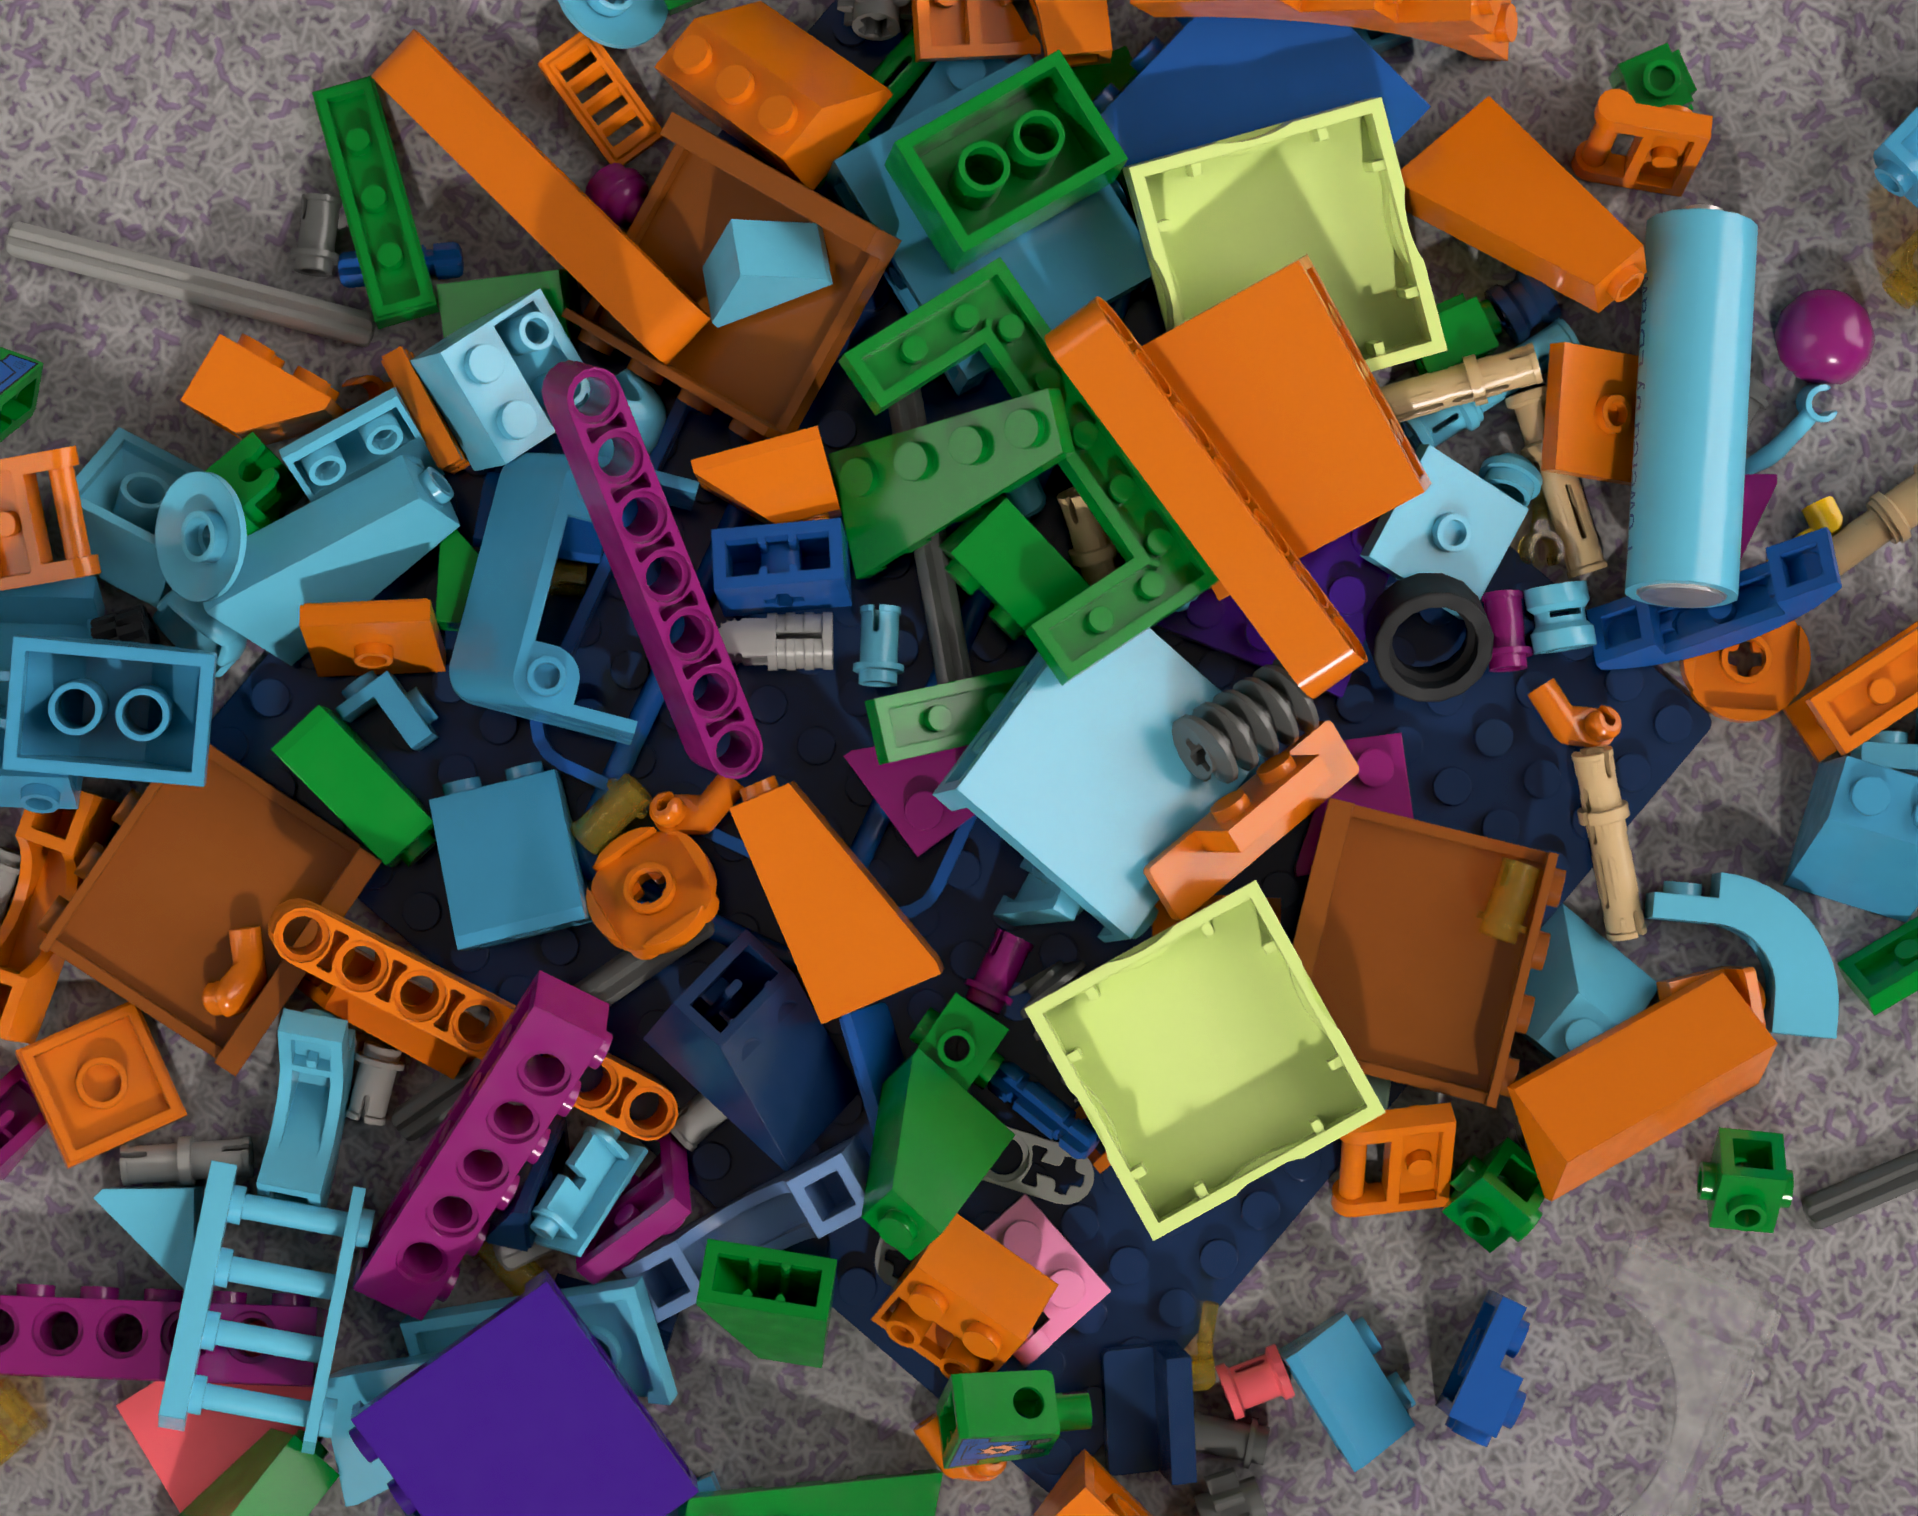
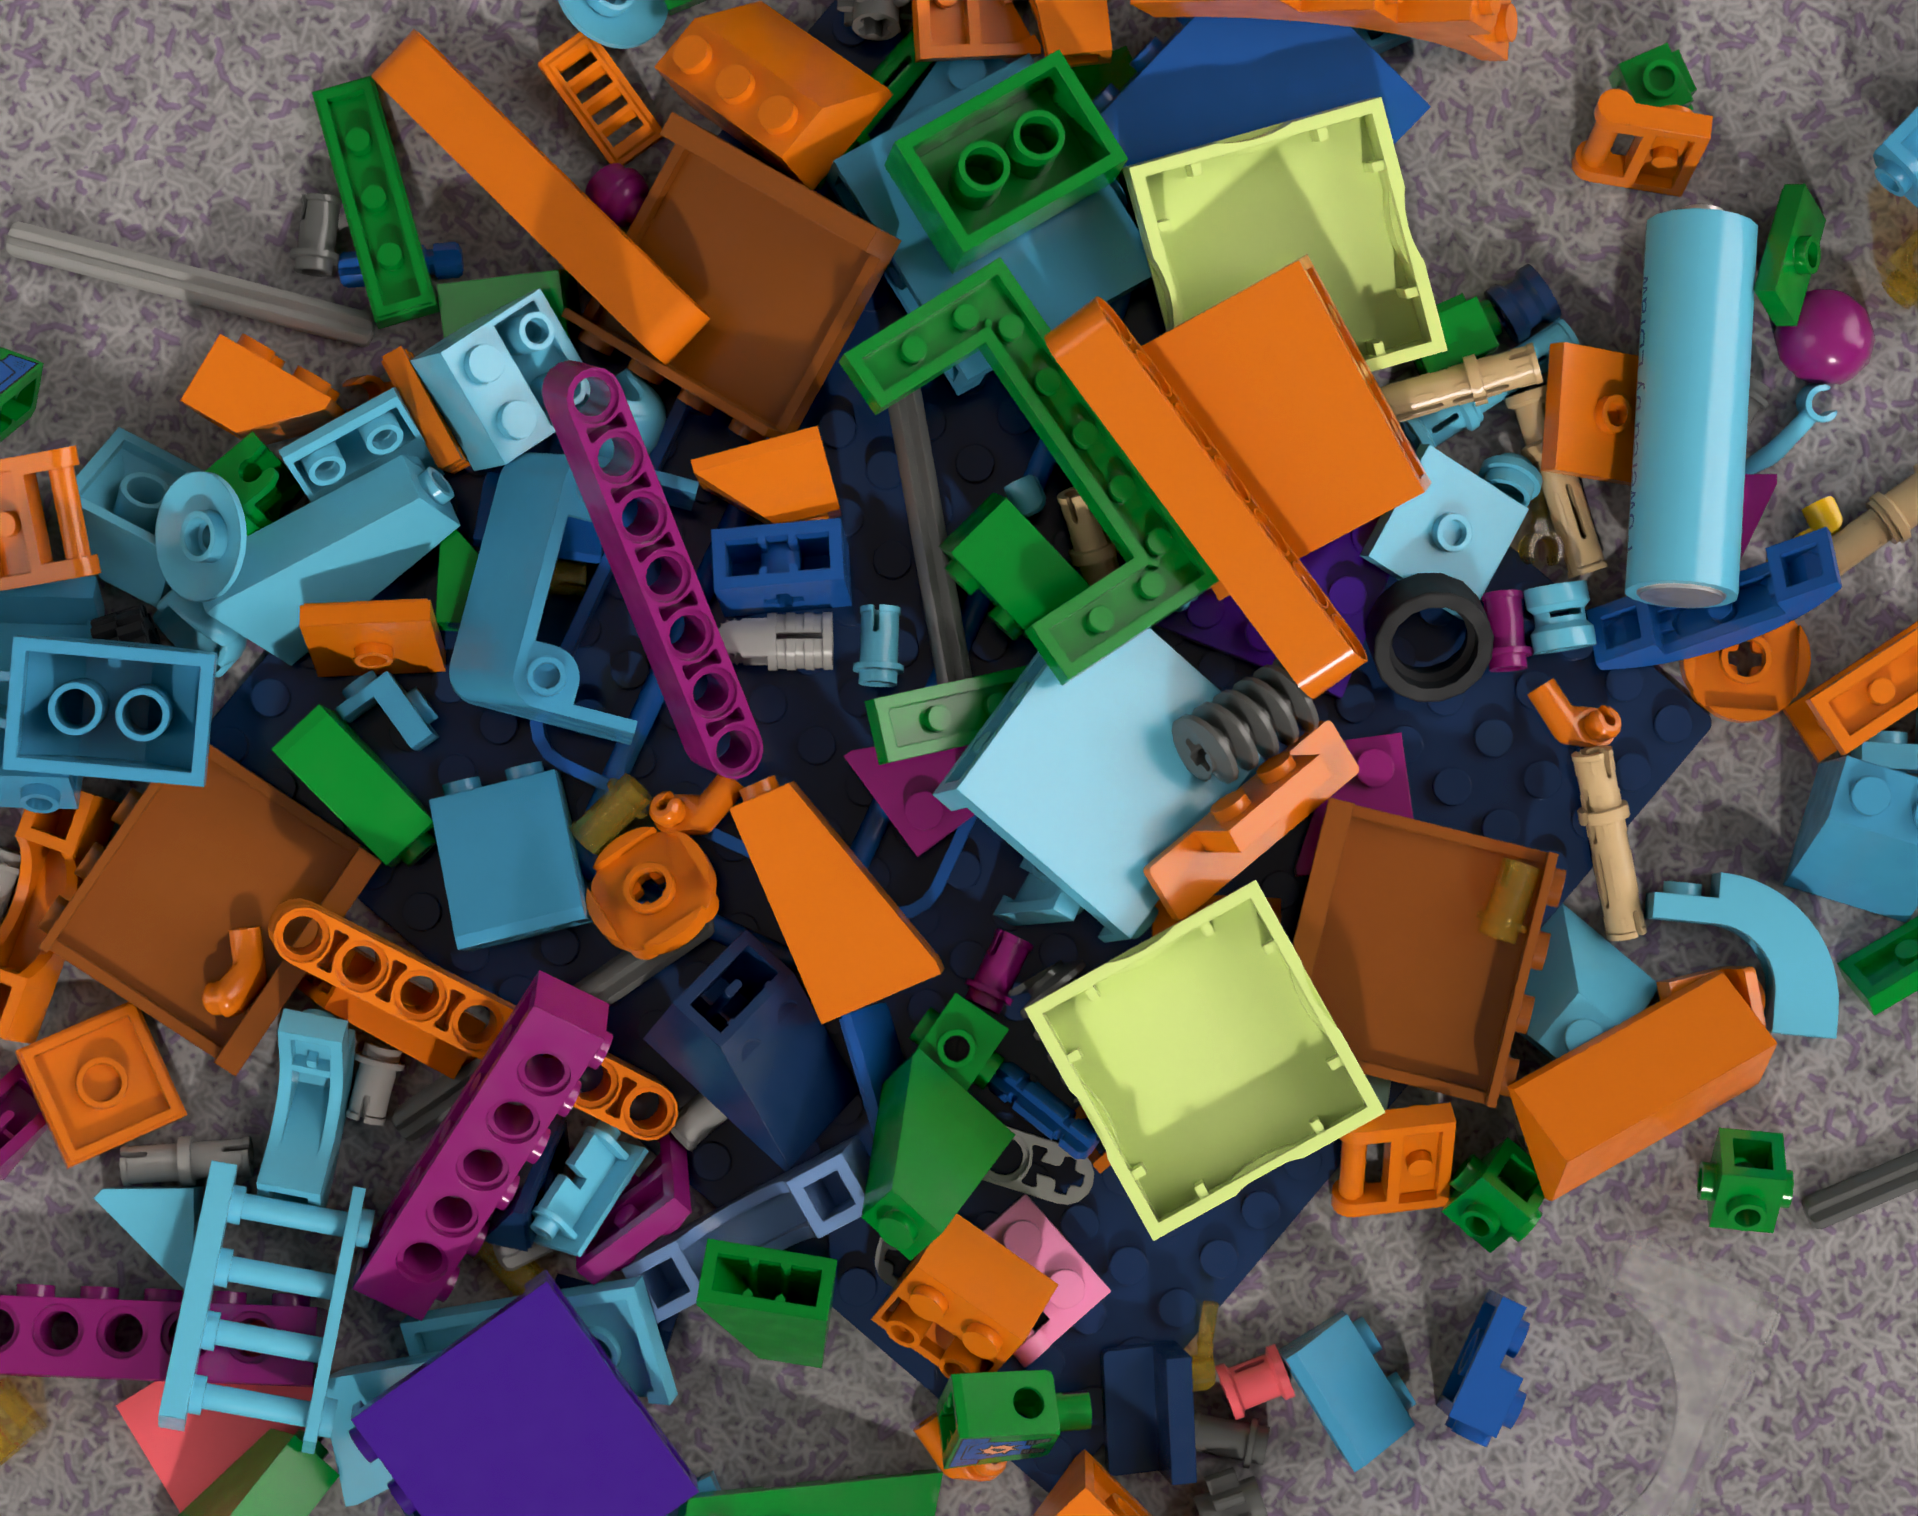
medium azure slope [702,219,833,328] -> none
green wing [829,388,1075,579] -> none
orange slope [1401,96,1647,313] -> none
none -> green plate [1753,184,1826,326]

